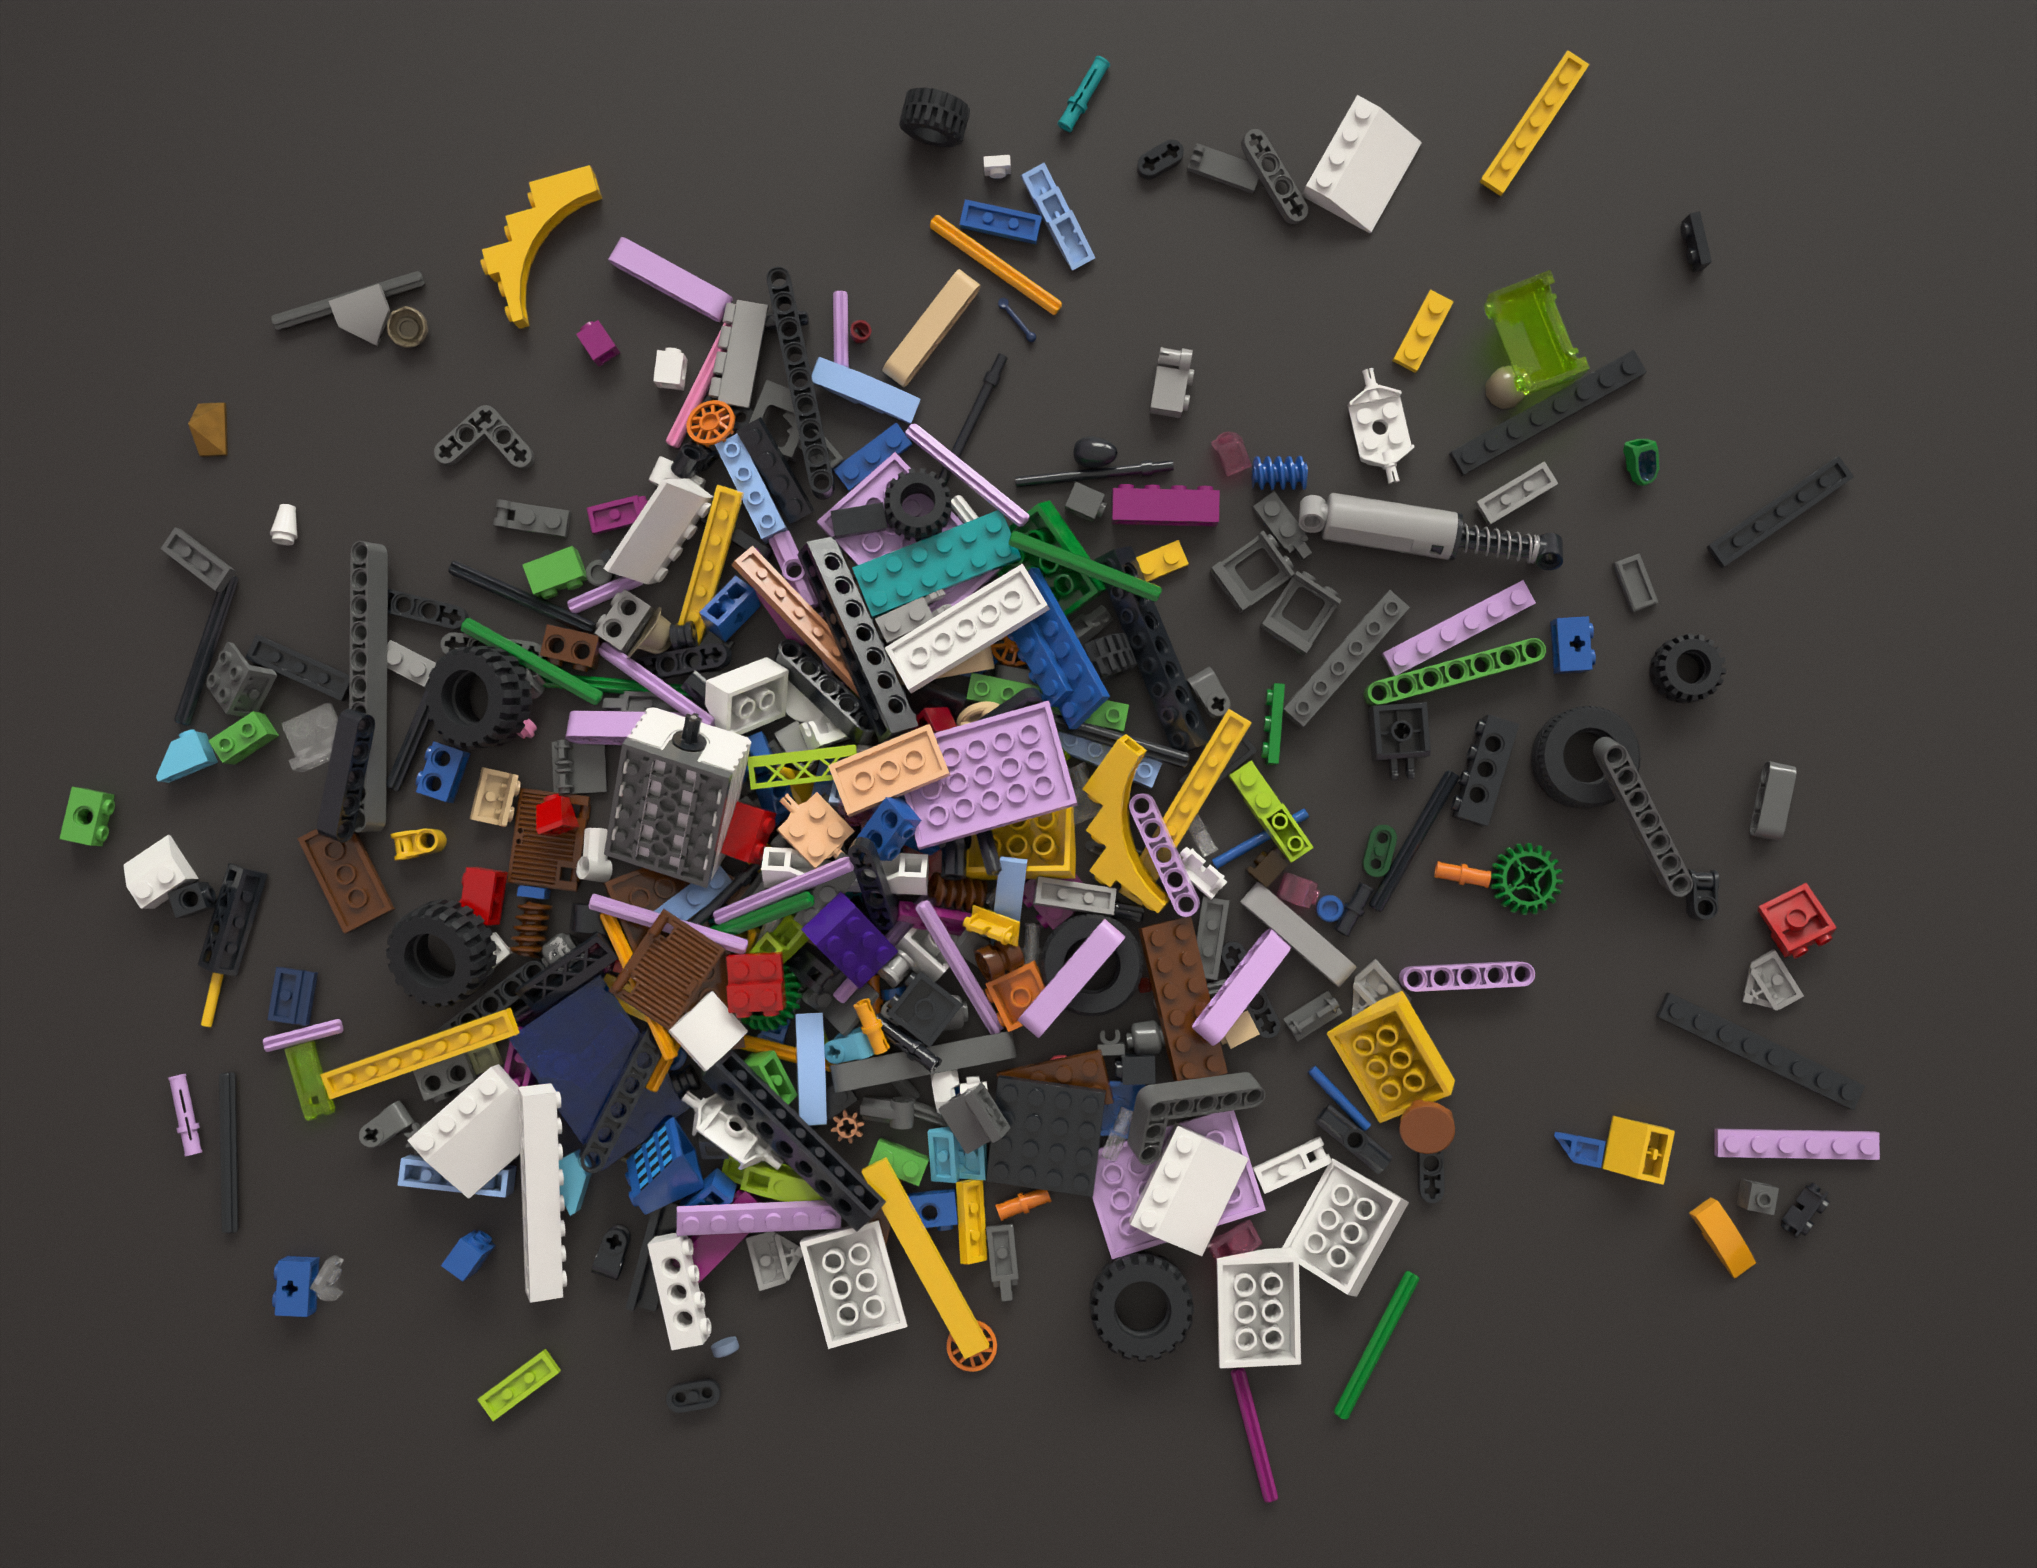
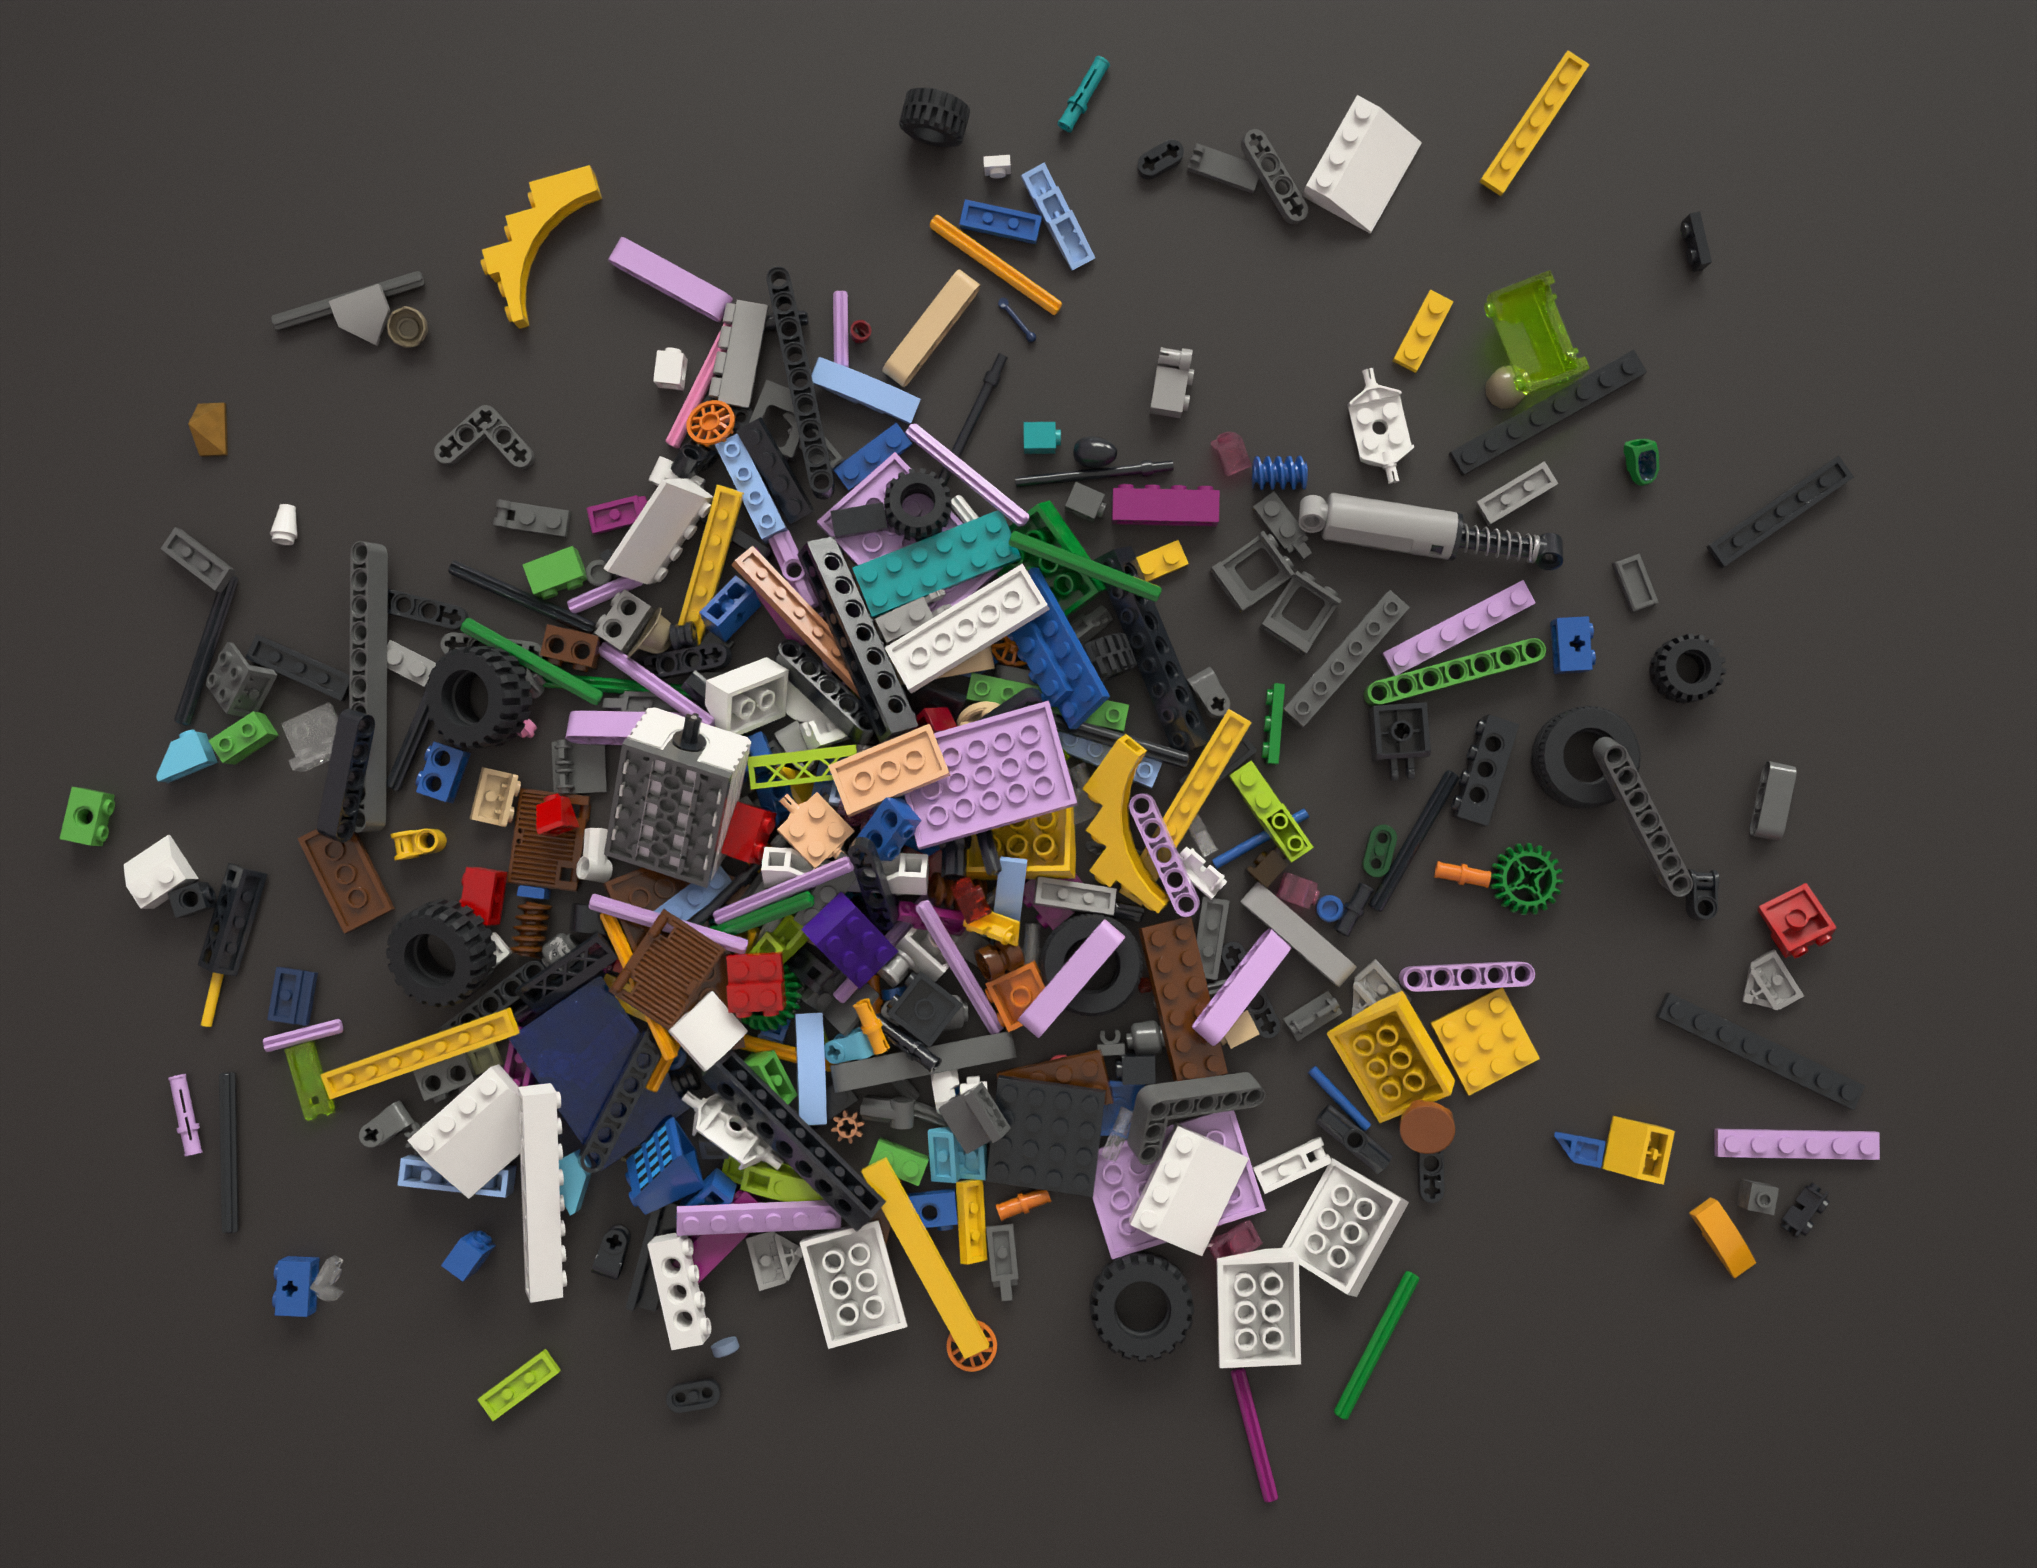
magenta brick [576,320,621,367] -> none
none -> clear red brick [950,877,992,924]
none -> teal brick [1024,422,1061,454]
none -> yellow plate [1430,987,1540,1096]

